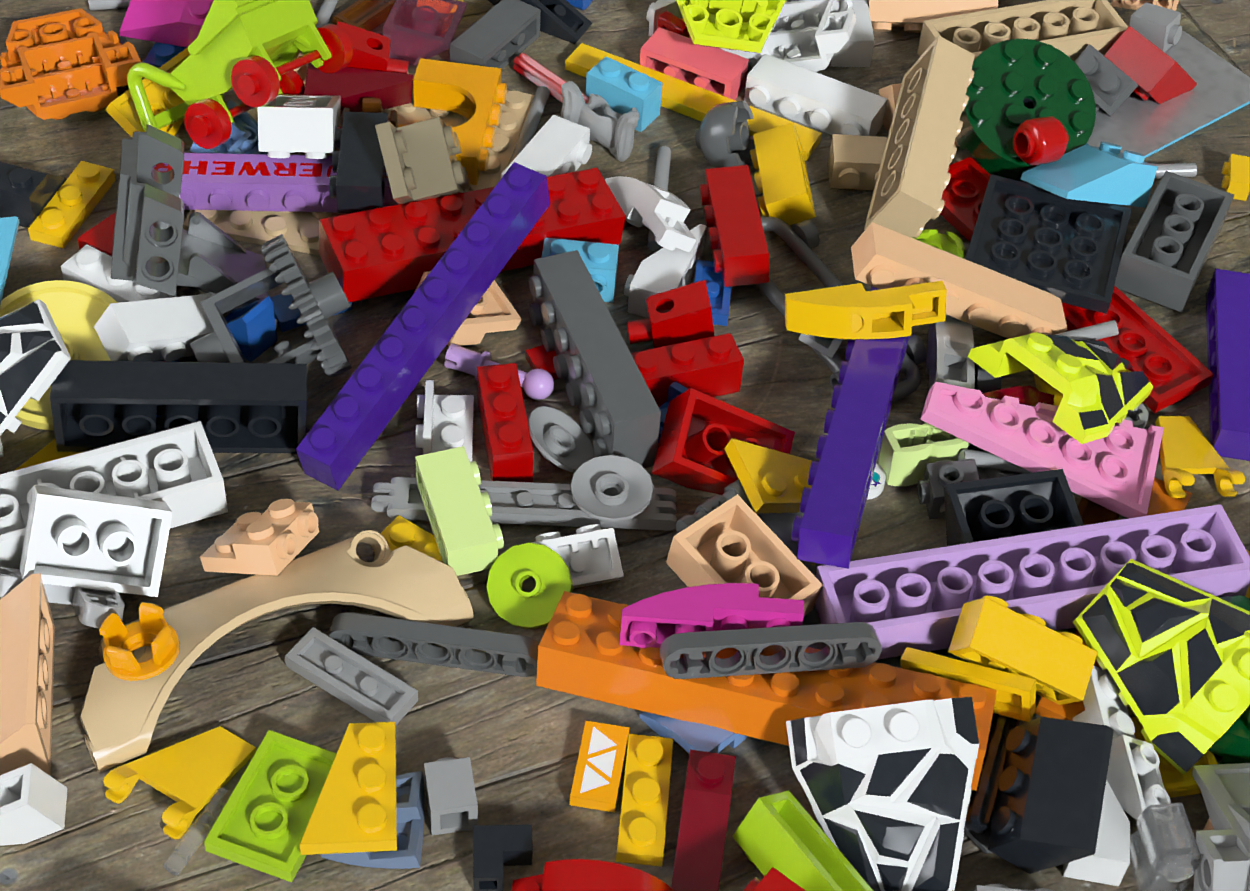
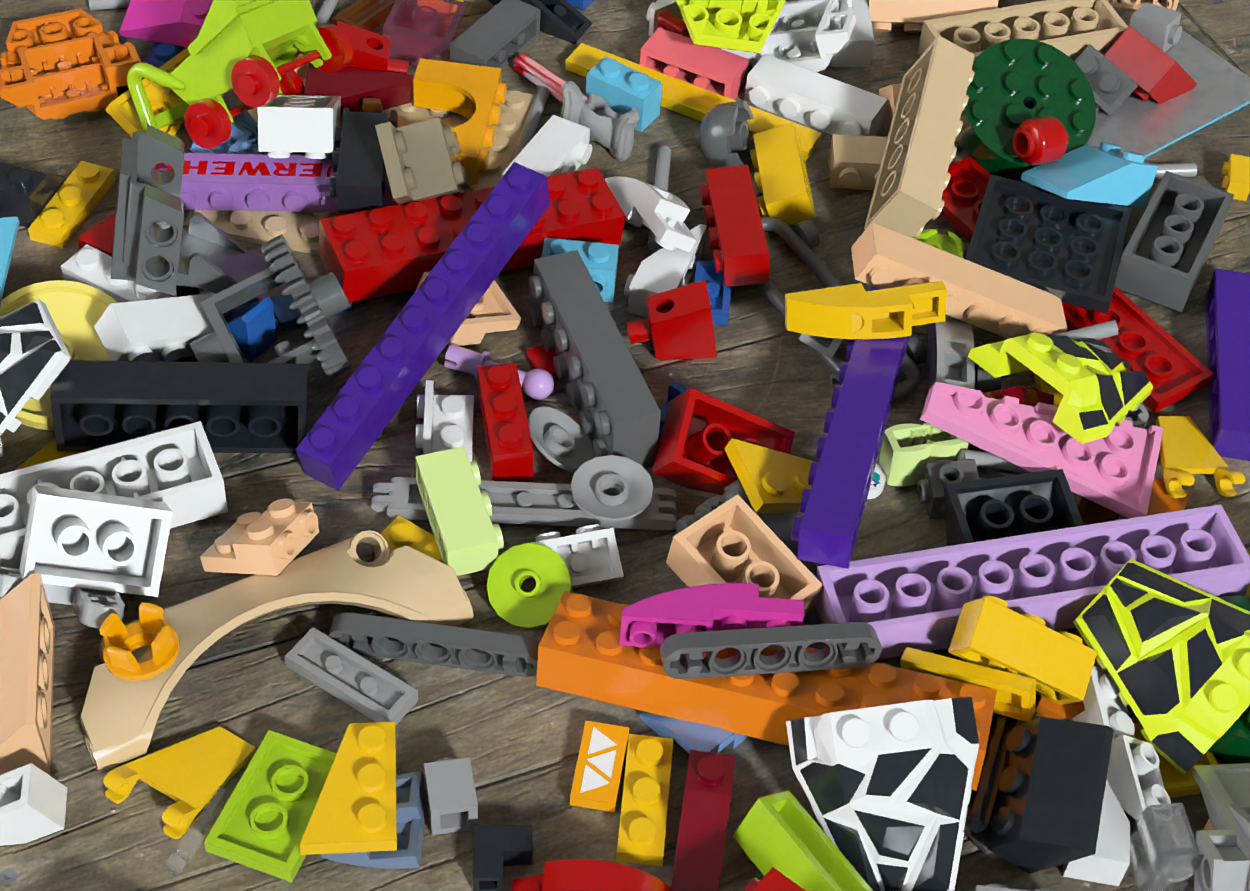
red brick [631,333,744,407] -> none

